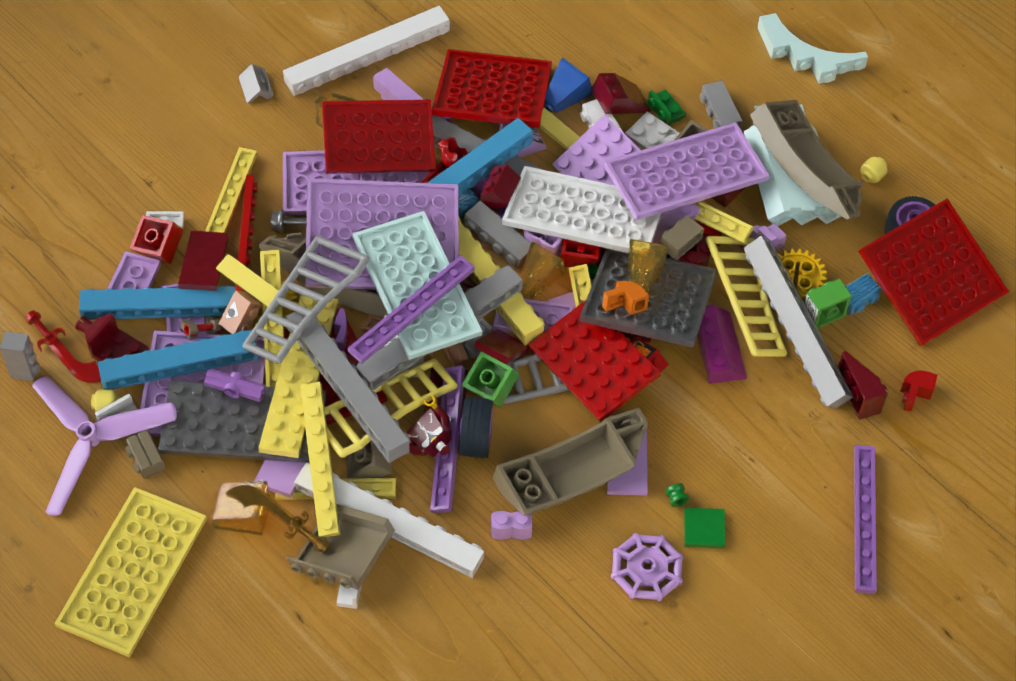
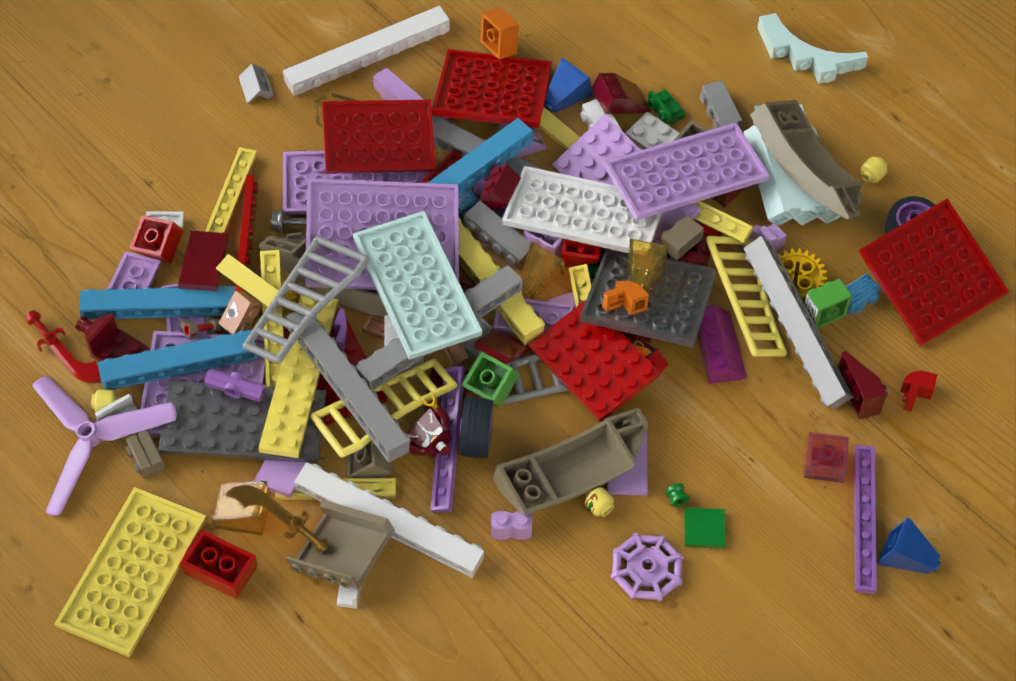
light grey brick [0,331,40,381] -> none
light yellow plate [300,382,340,539] -> none
medium lavender plate [348,255,475,364] -> none
red hair [439,137,467,168] -> none
none -> red brick [181,530,258,599]
none -> orange brick [480,7,519,60]
none -> light yellow head [585,487,614,517]
none -> clear pink brick [803,432,849,483]
none -> blue slope [877,517,941,574]

